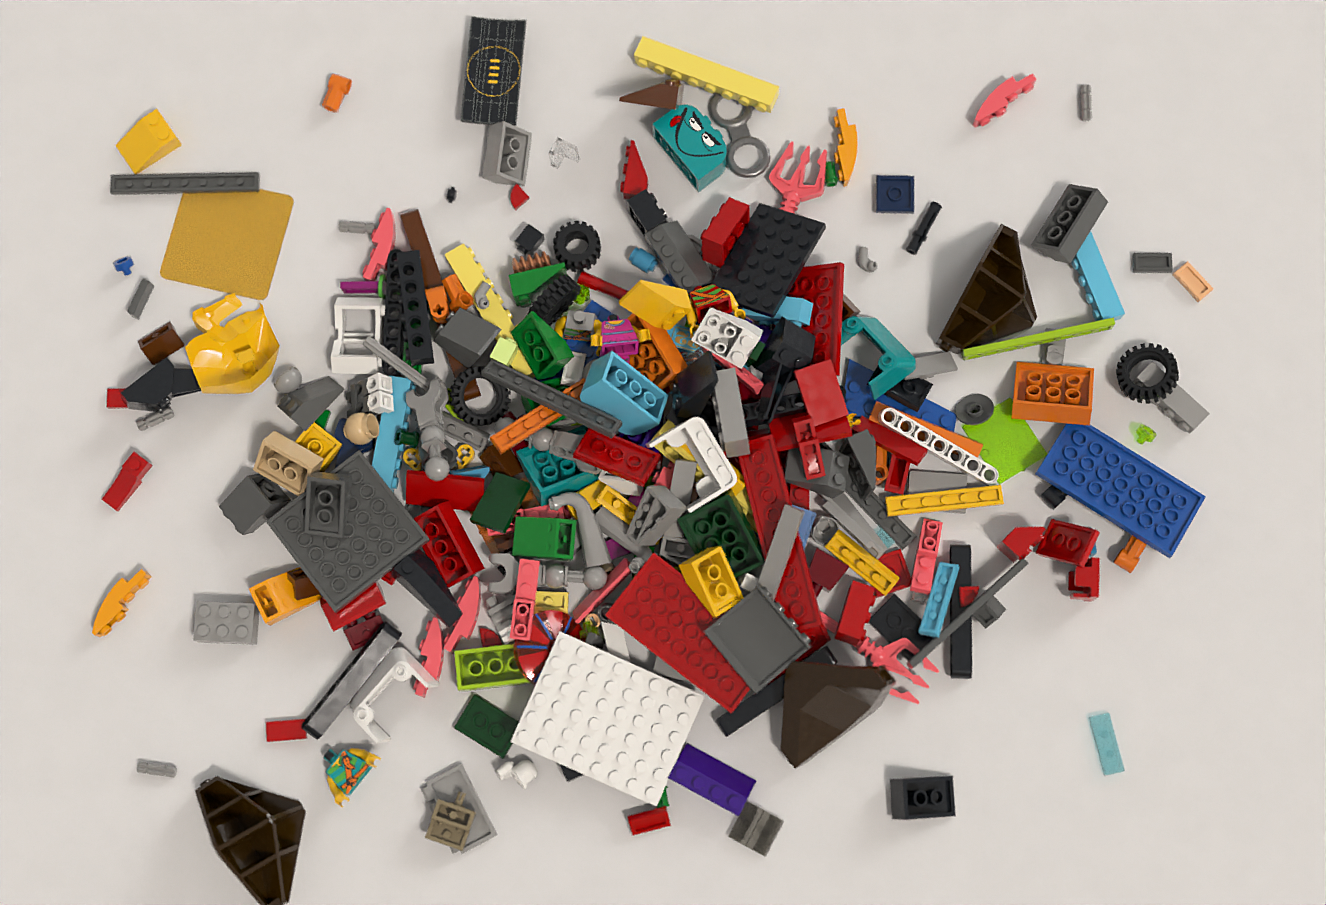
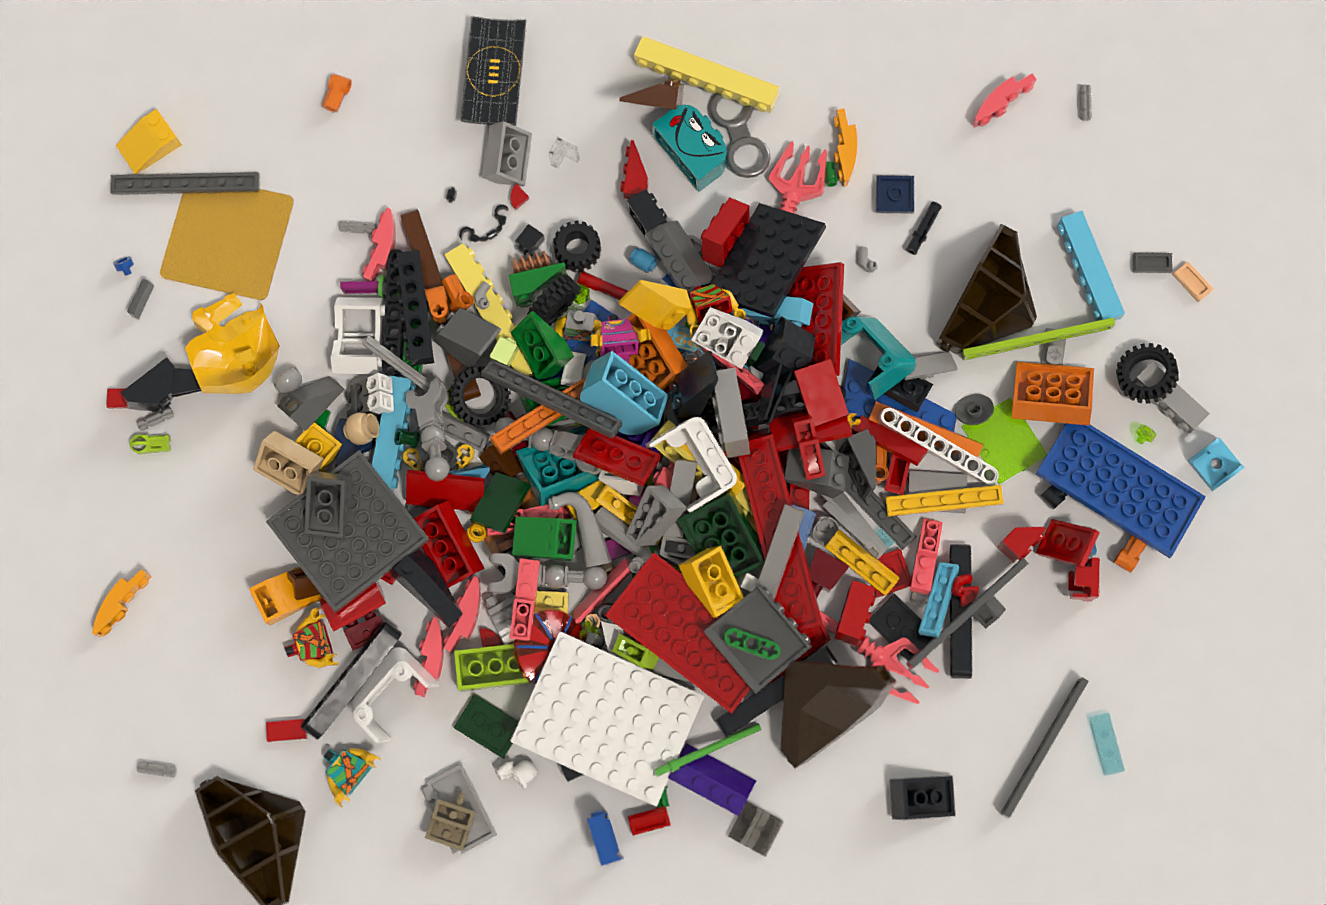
red slope [102,452,153,511] -> none
reddish brown panel [138,322,185,365] -> none
light grey brick [193,601,260,645] -> none
dark grey slope [219,474,291,535] -> none
dark grey slope [1031,184,1108,264] -> none
none -> lime piece [129,434,171,455]
none -> torso [285,607,338,668]
none -> black piece [459,205,509,242]
none -> yellow plate [467,524,486,543]
none -> blue window [587,810,624,866]
none -> lime slope [612,633,659,669]
none -> bright green bar [654,723,761,777]
none -> green beam [724,628,780,660]
none -> red arm [951,574,973,597]
none -> dark grey tile [1001,678,1089,818]
none -> medium azure hose [1188,437,1245,491]

